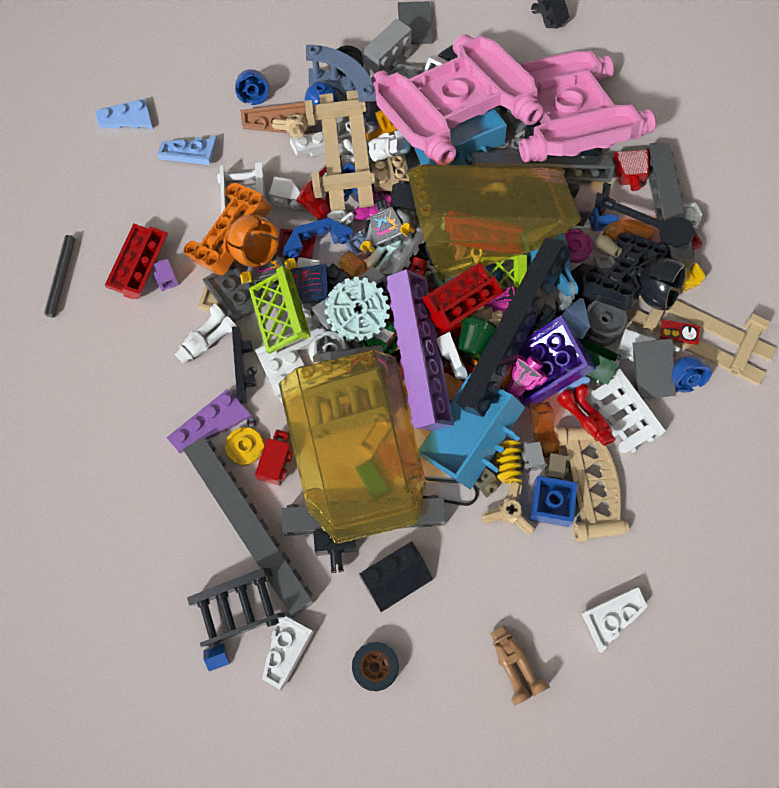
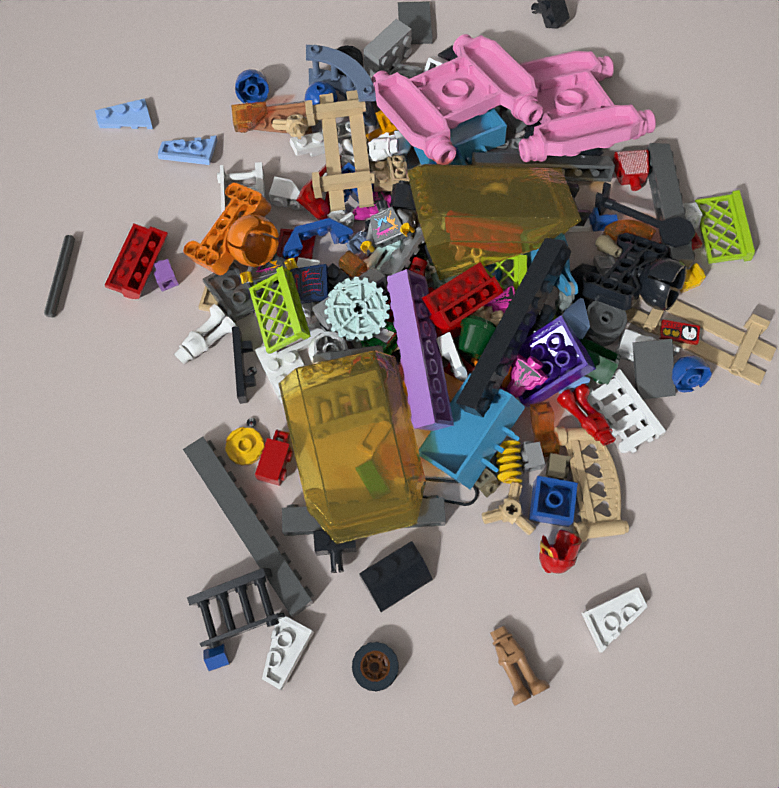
medium lavender wing [166,389,252,453] -> none
dark pink tile [564,229,593,263] -> none
none -> clear orange slope [231,102,268,133]
none -> red helmet [539,530,582,574]
none -> lime fence [695,190,755,264]

